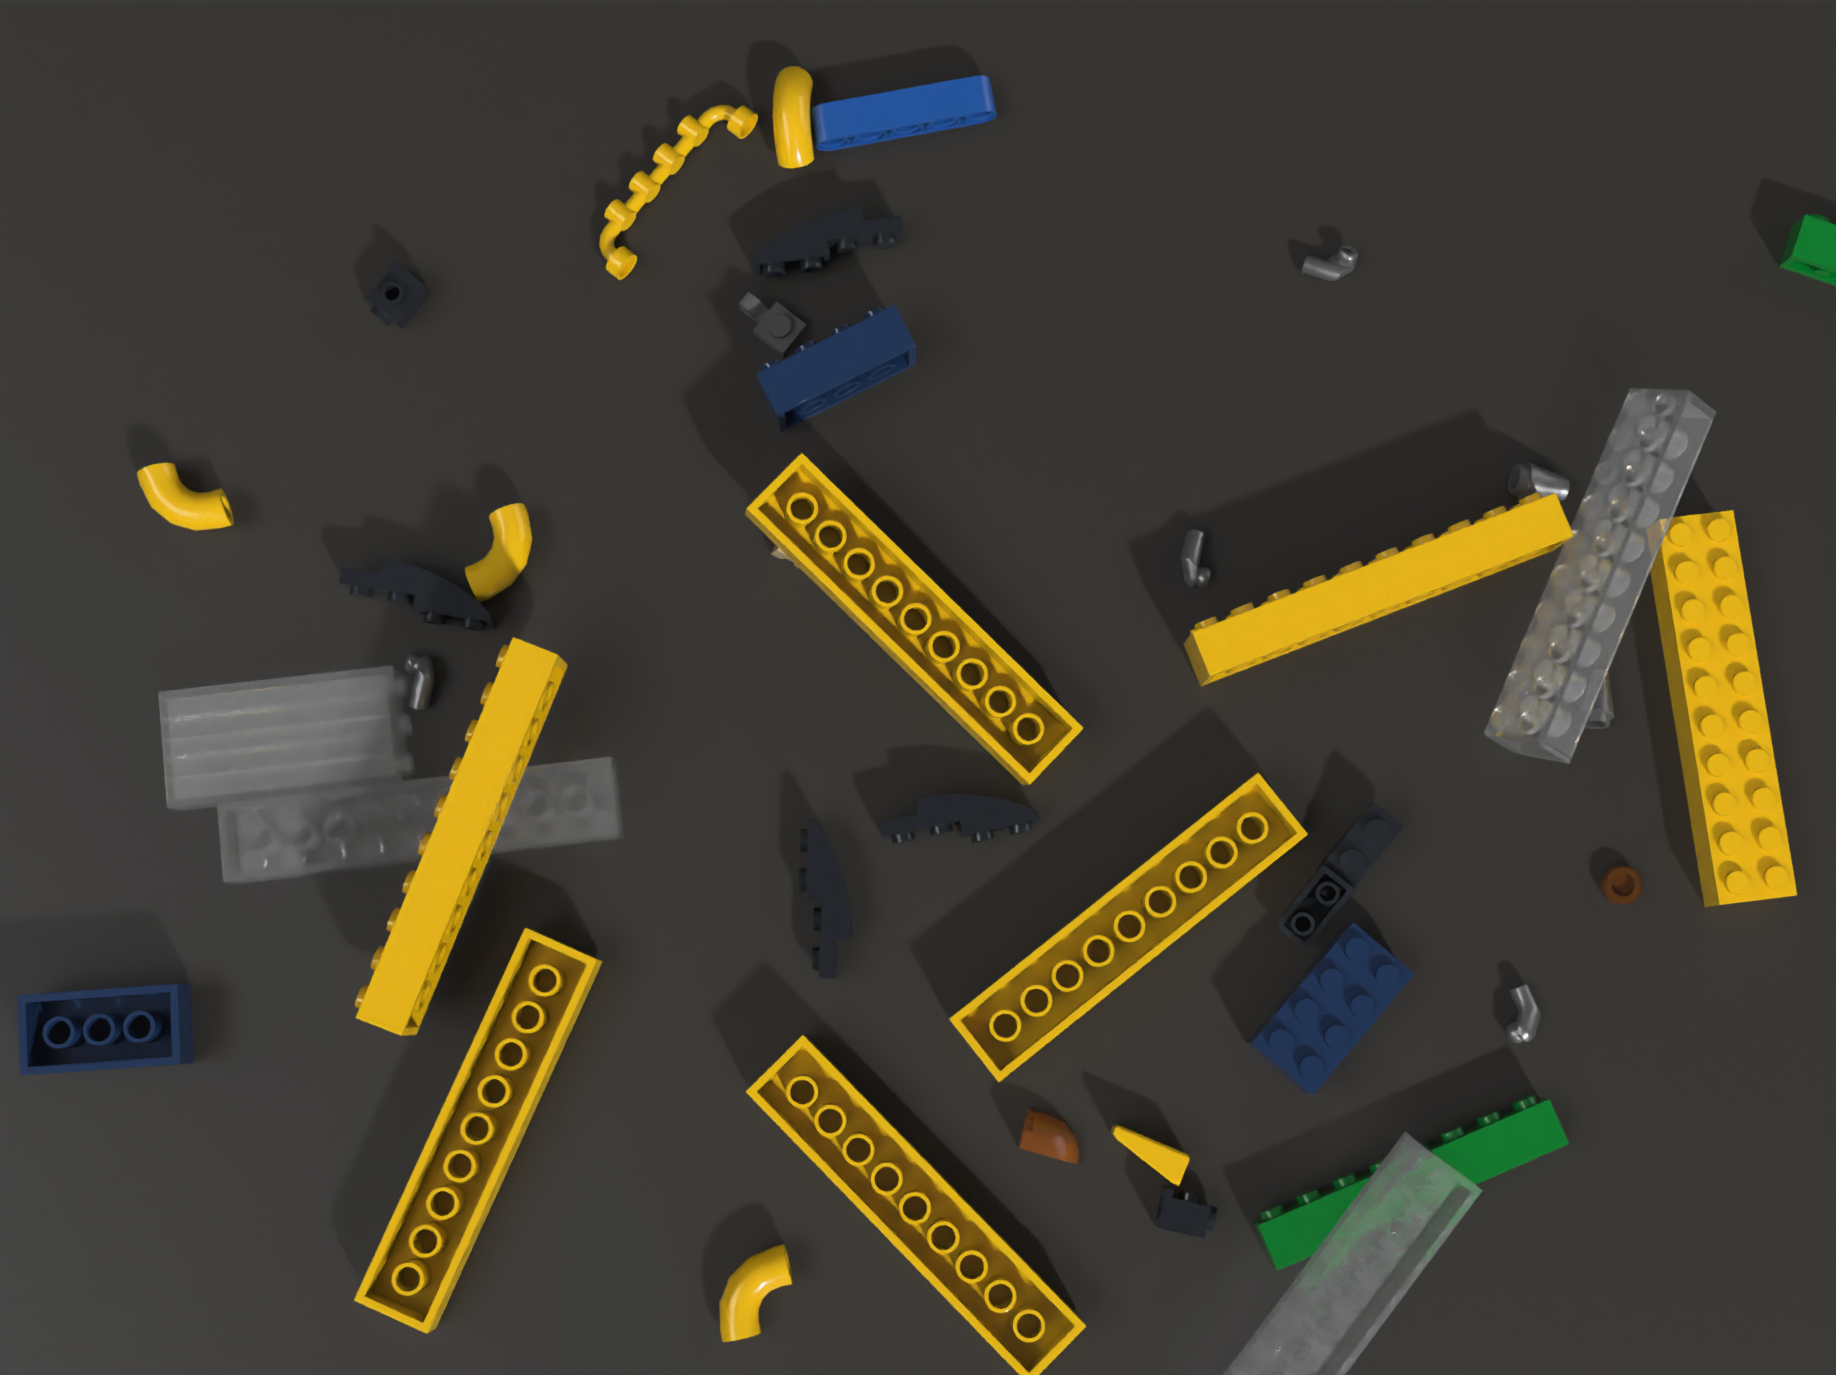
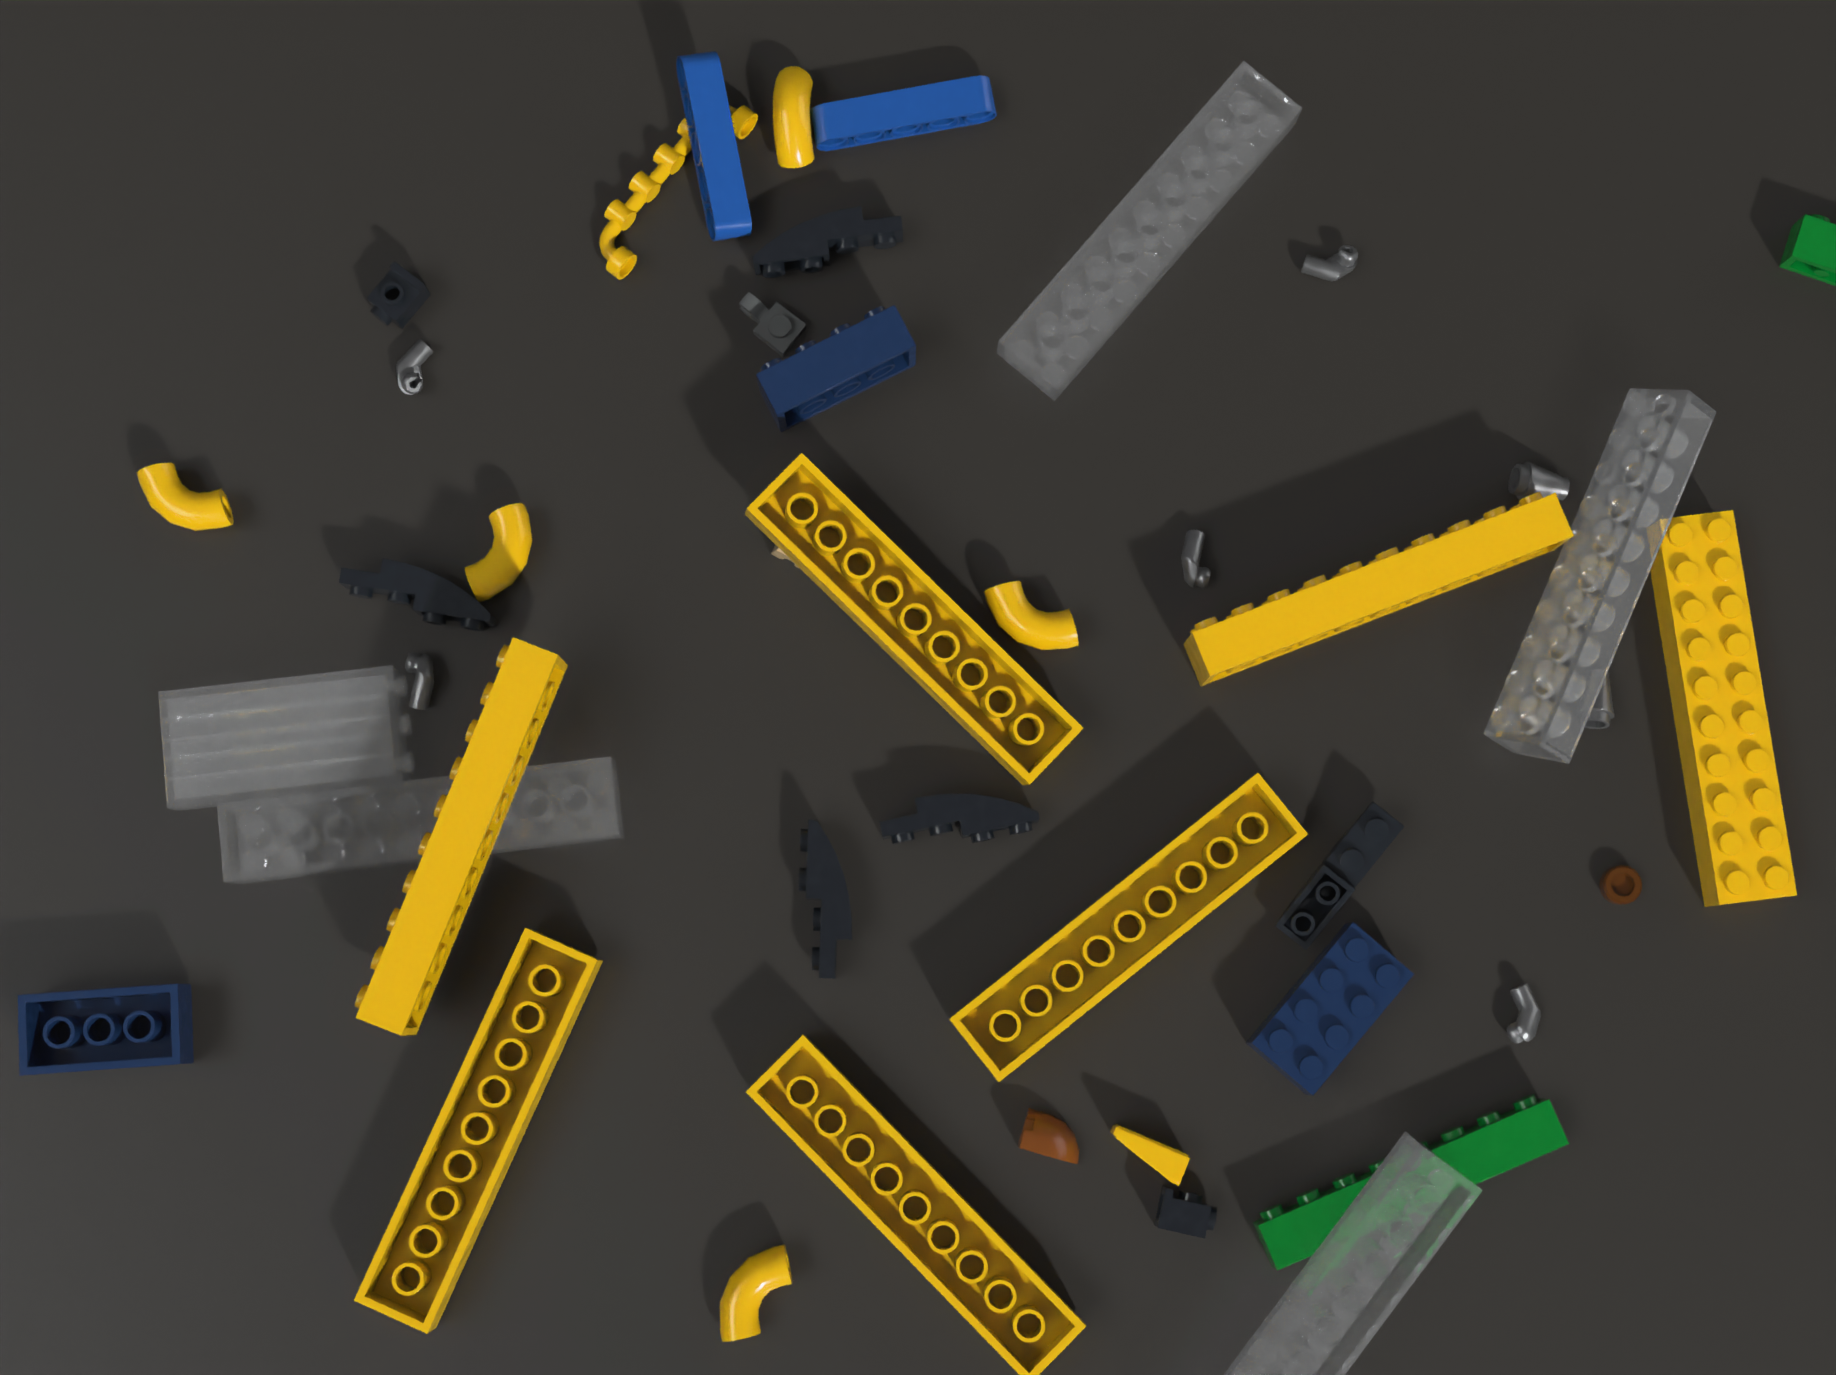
none -> flat silver arm [396,339,433,395]
none -> blue beam [676,51,752,241]
none -> yellow cylinder [984,581,1079,650]
none -> clear brick [997,61,1302,401]

